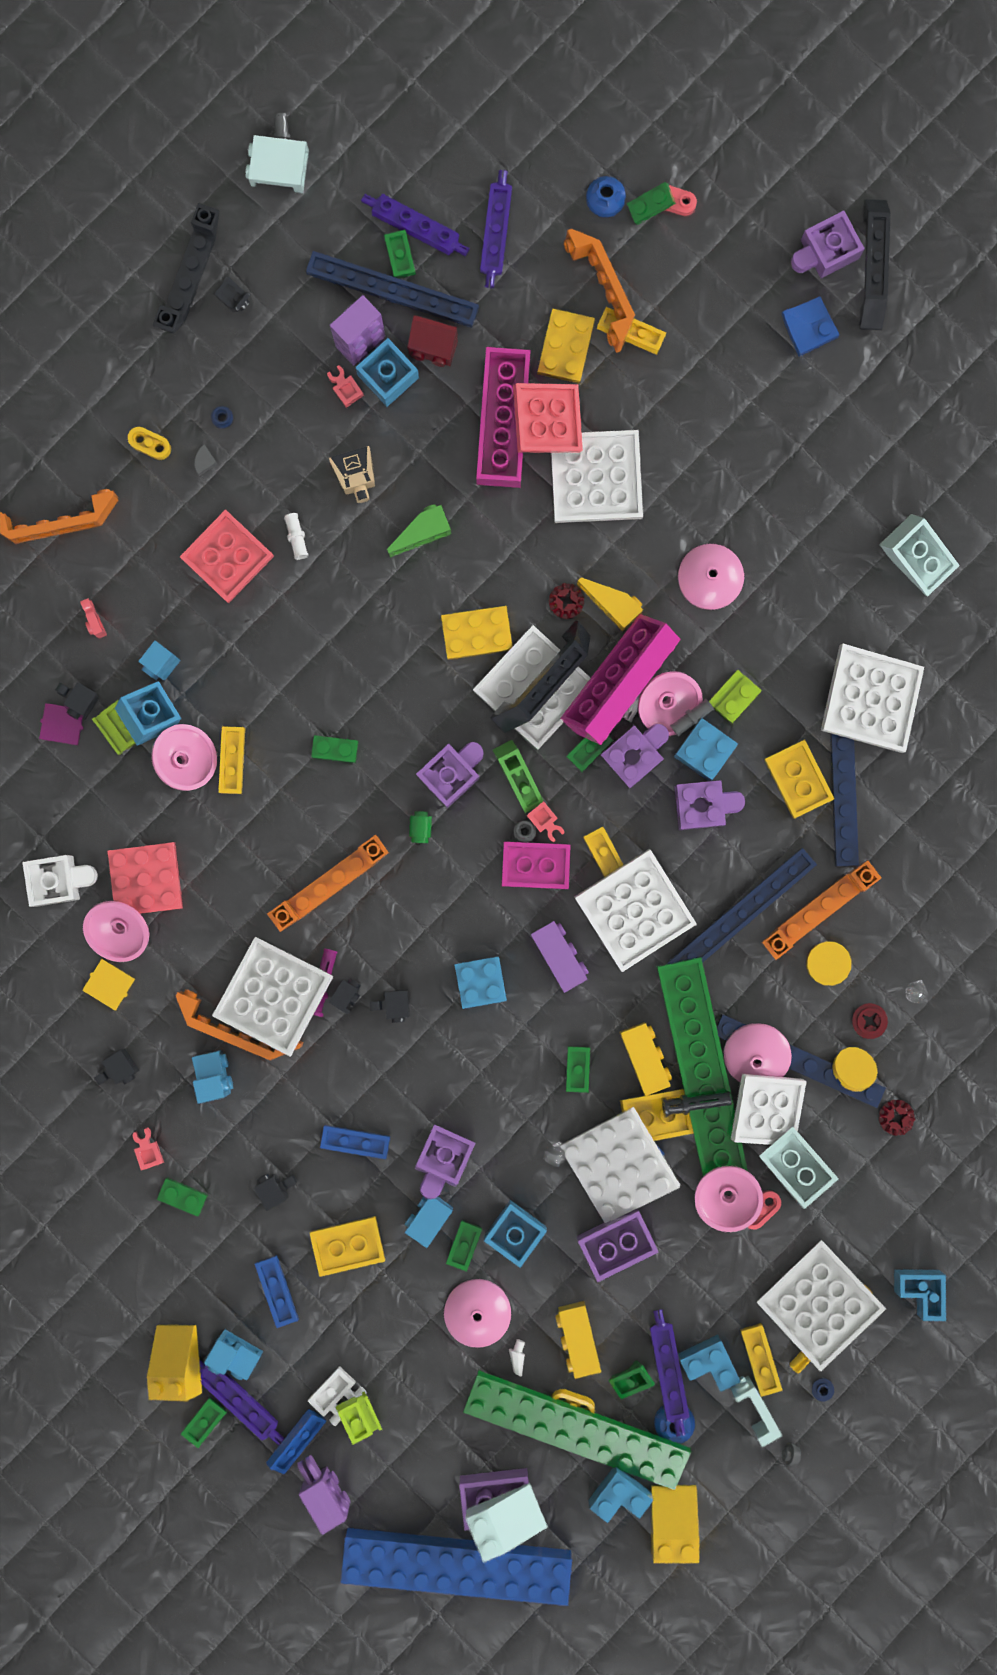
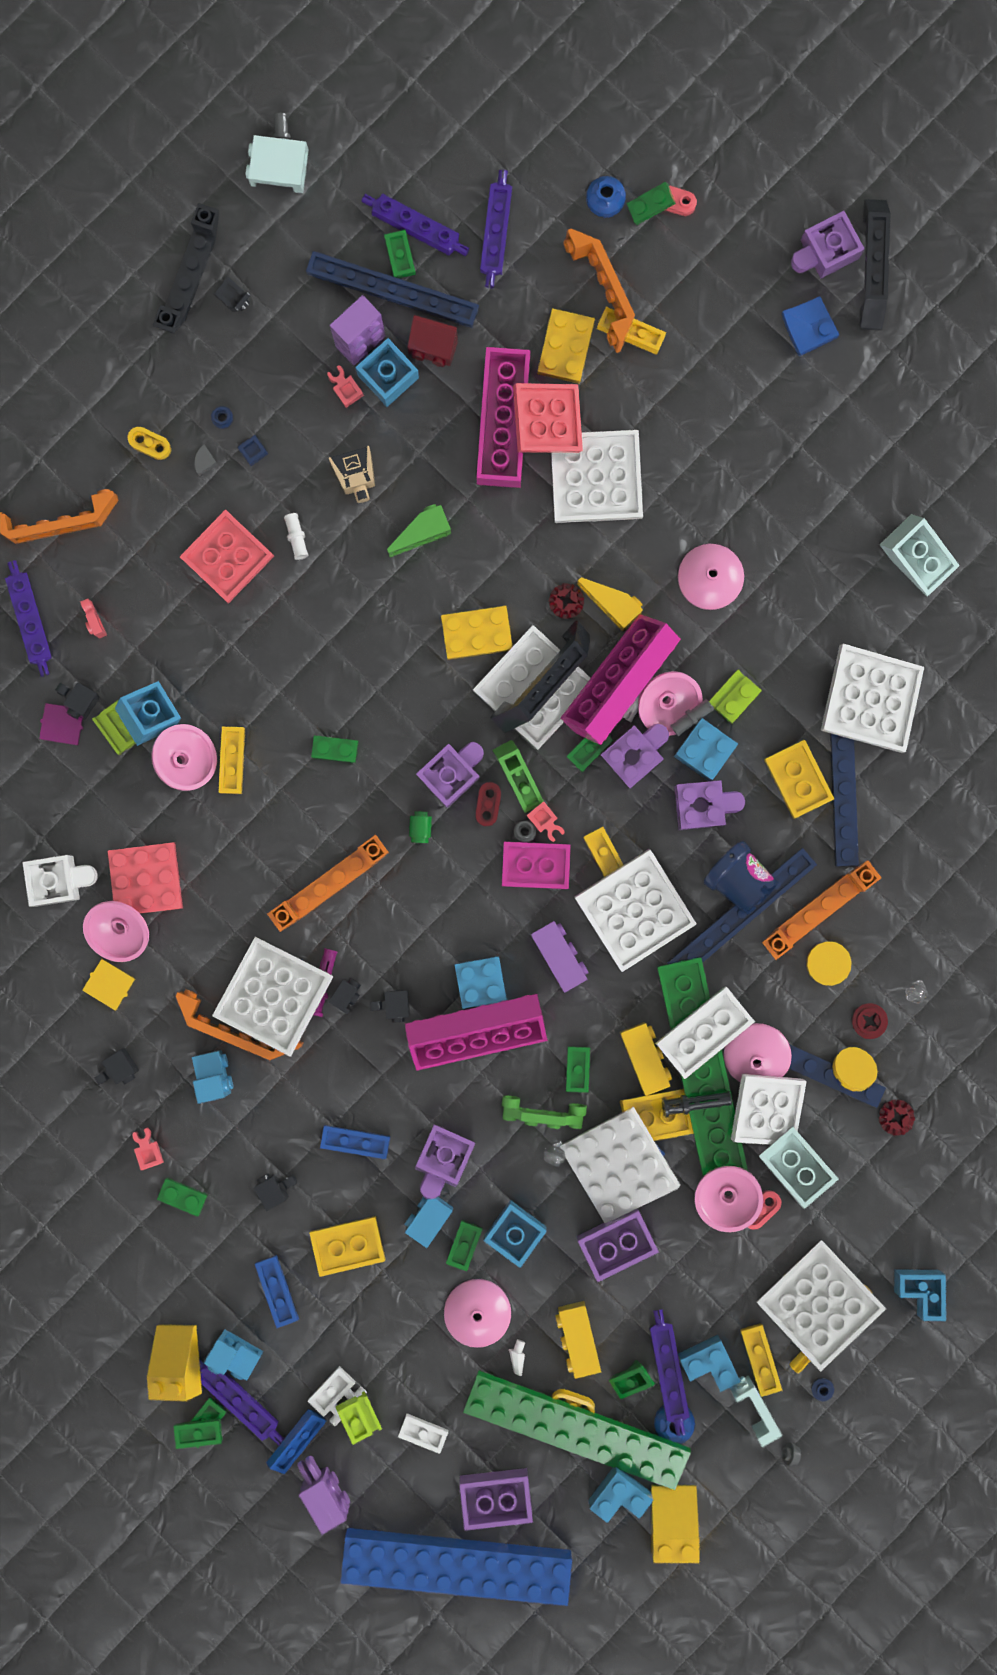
dark azure brick [138,641,181,681] -> none
light aqua slope [466,1483,547,1562] -> none
none -> dark purple plate [5,561,52,676]
none -> green plate [173,1418,222,1449]
none -> dark blue tile [237,435,268,466]
none -> white plate [398,1414,448,1454]
none -> dark pink brick [405,994,547,1071]
none -> dark red plate [476,782,501,827]
none -> bright green plate [502,1096,587,1129]
none -> white plate [656,986,755,1079]
none -> dark blue piece [704,841,778,915]

